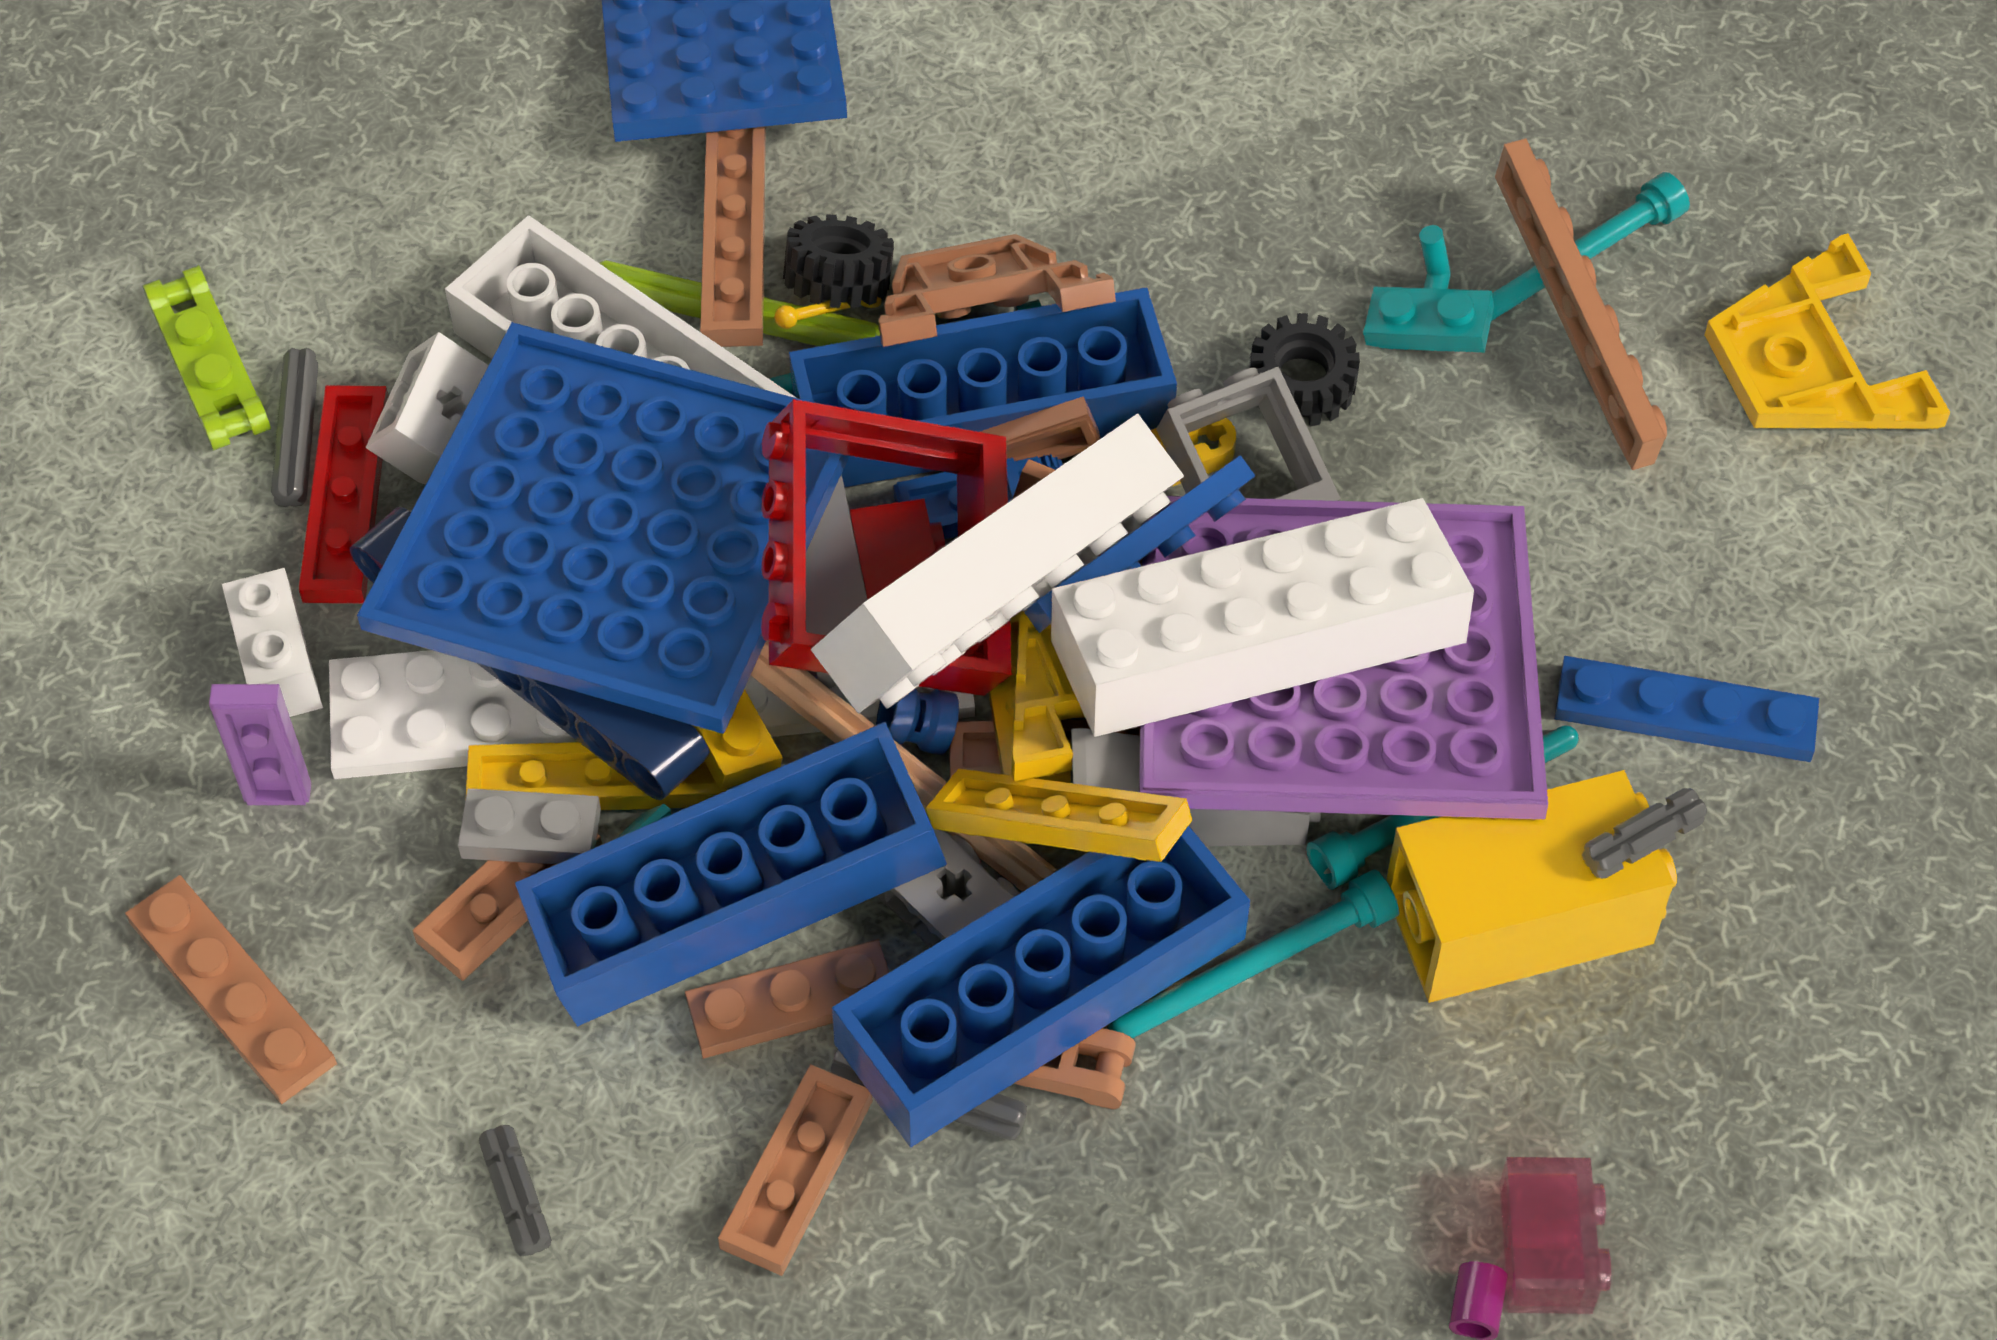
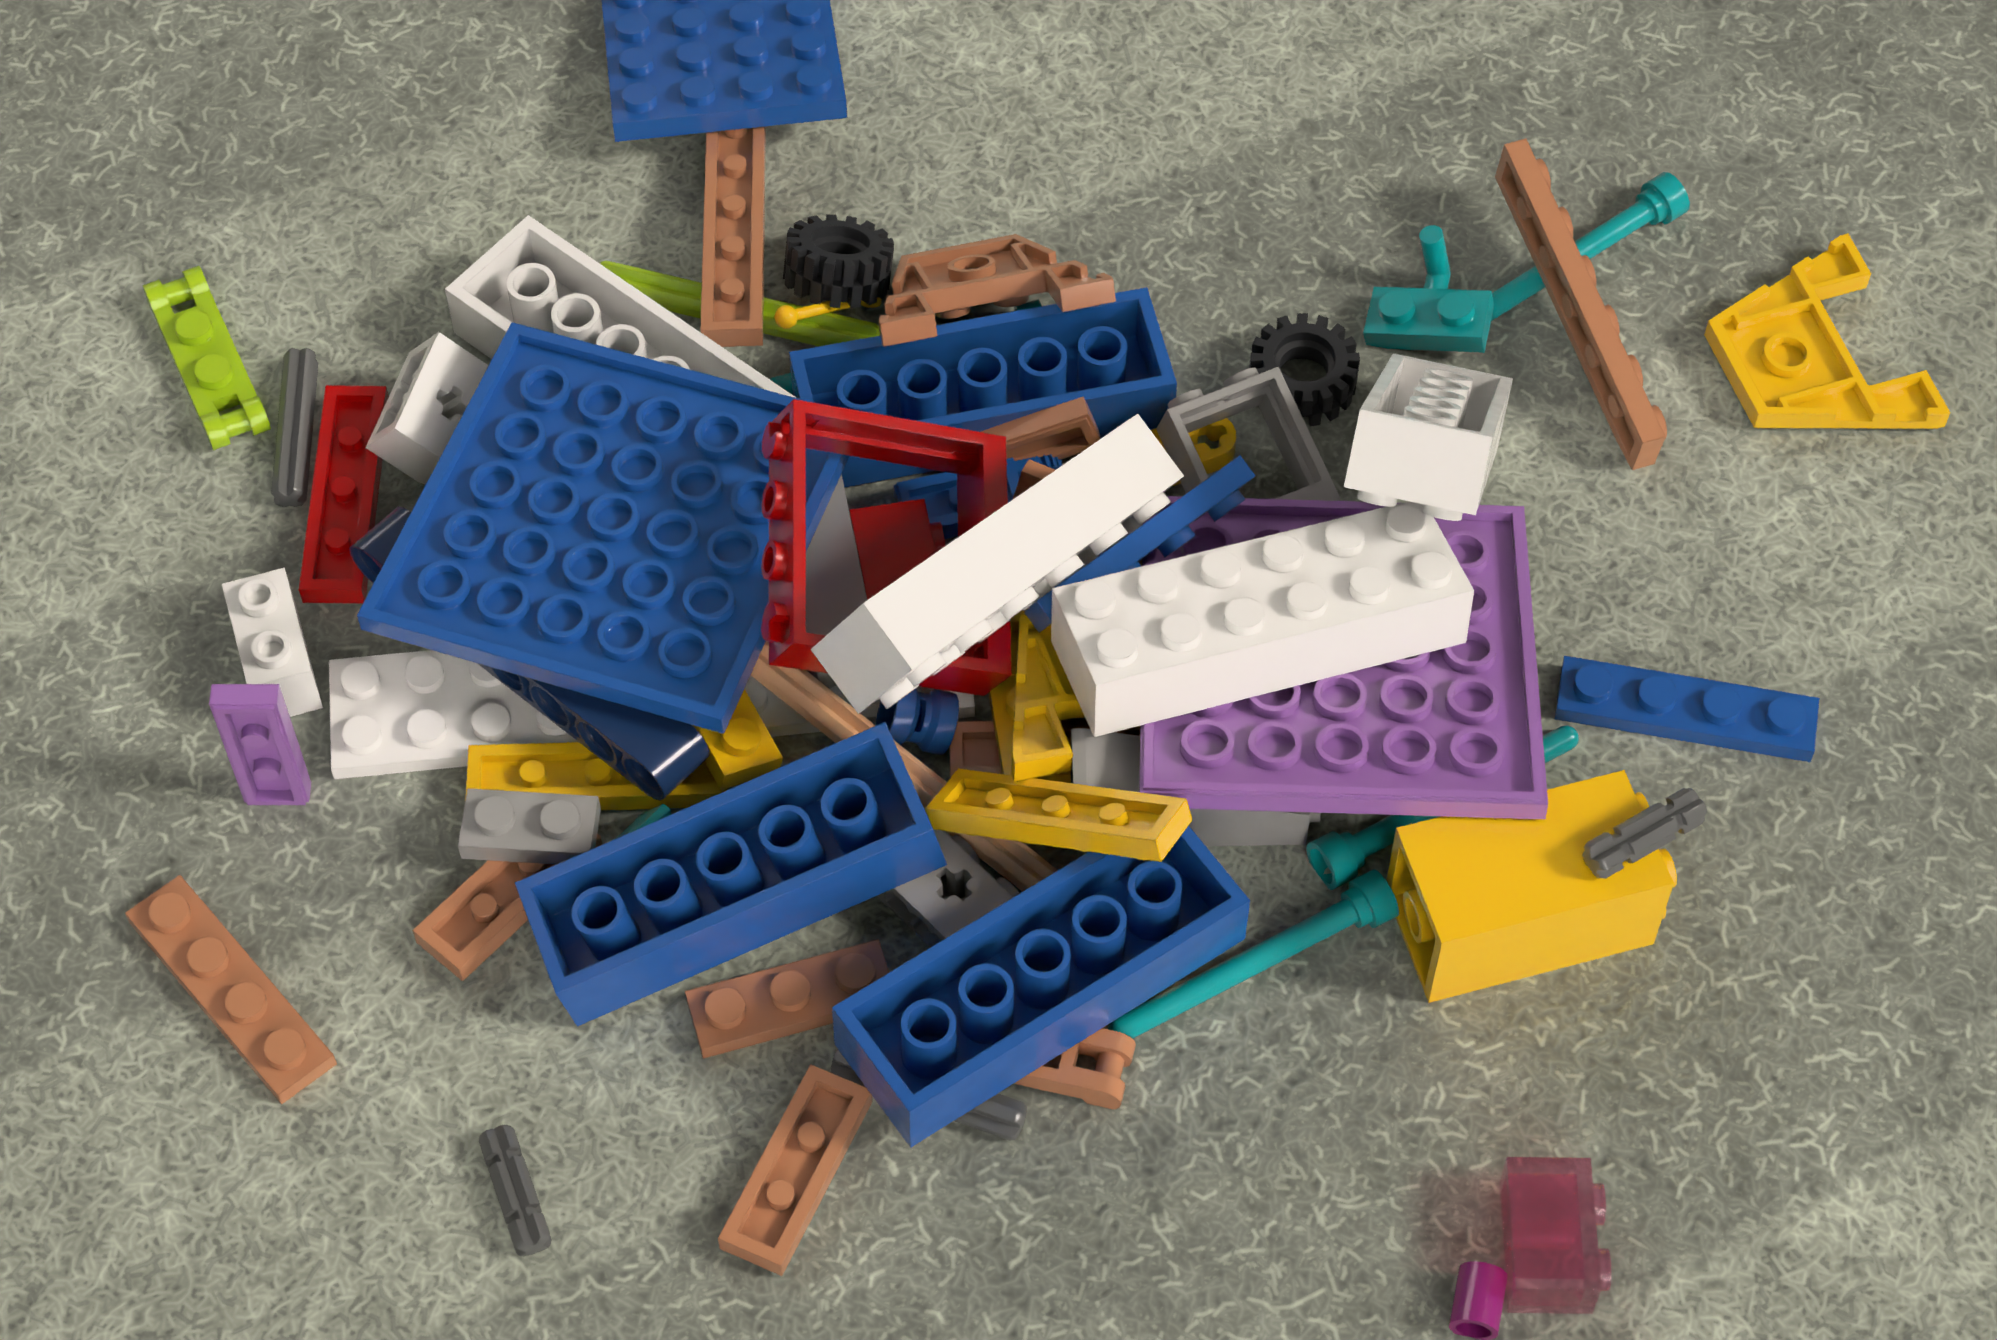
none -> white brick [1344,354,1513,521]

